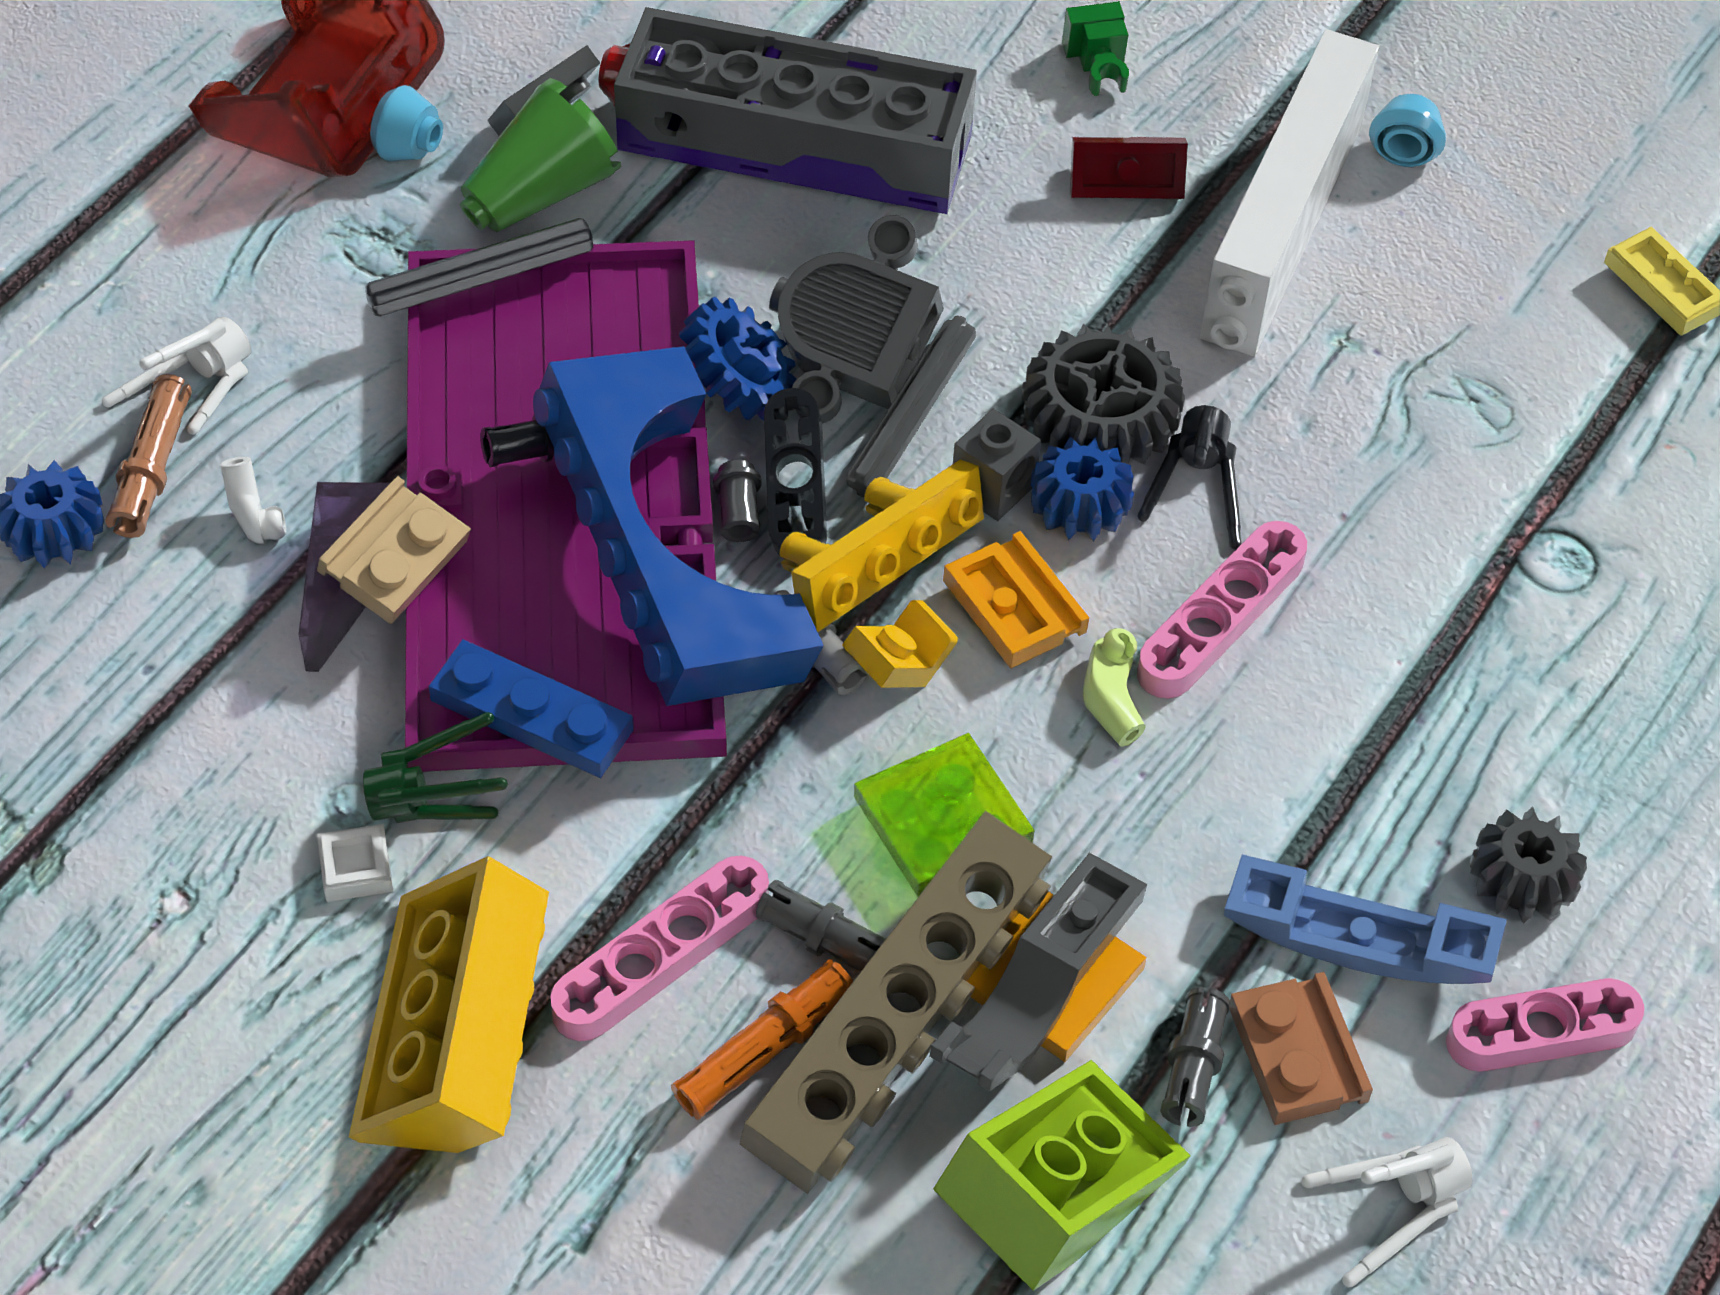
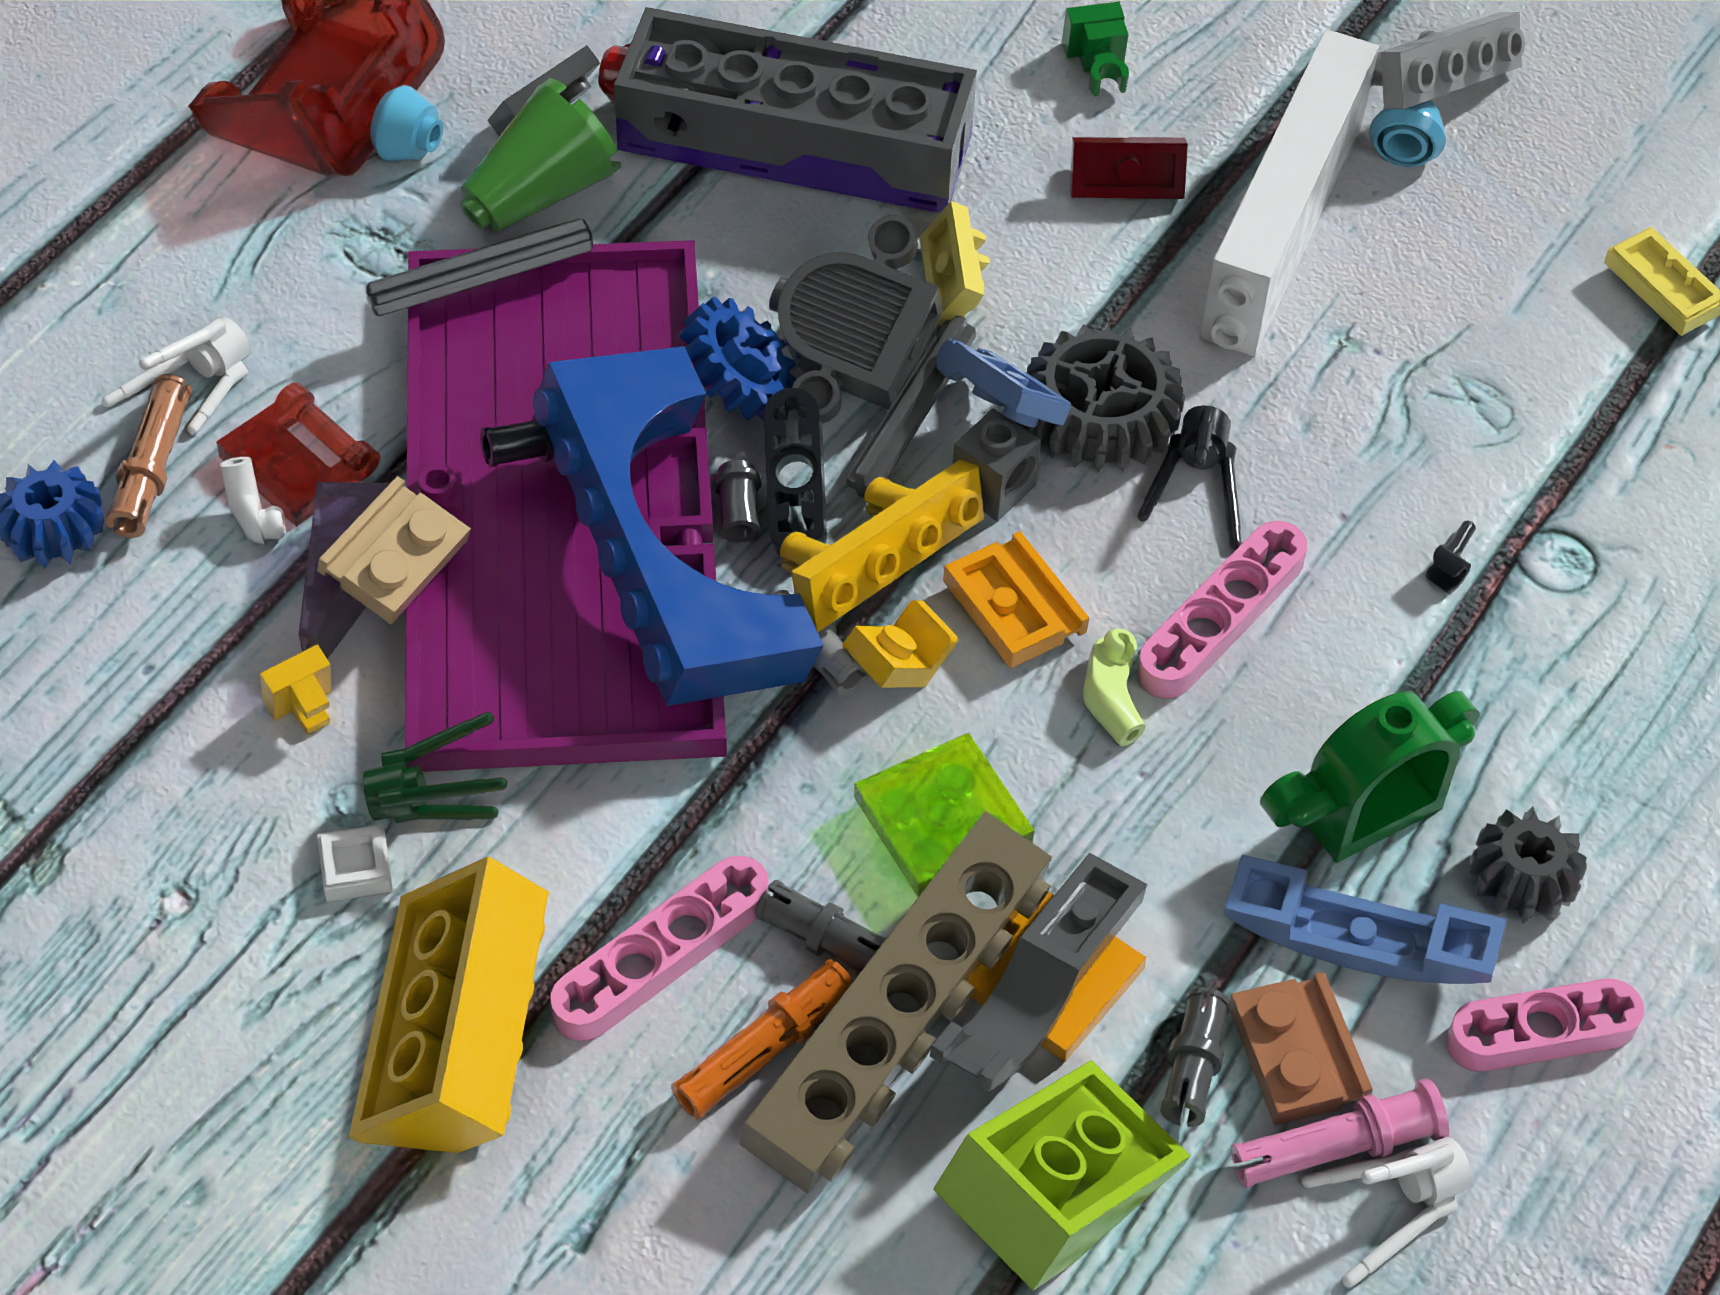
blue plate [429,639,633,779] -> none
blue gear [1030,436,1134,542] -> none
none -> clear red plate [216,382,380,527]
none -> yellow tile [260,644,331,735]
none -> light yellow plate [919,201,990,327]
none -> medium blue hinge [936,339,1071,427]
none -> bright pink pin [1231,1078,1449,1189]
none -> green piece [1260,691,1480,863]
none -> light grey plate [1371,12,1525,109]
none -> black hand [1425,520,1476,594]

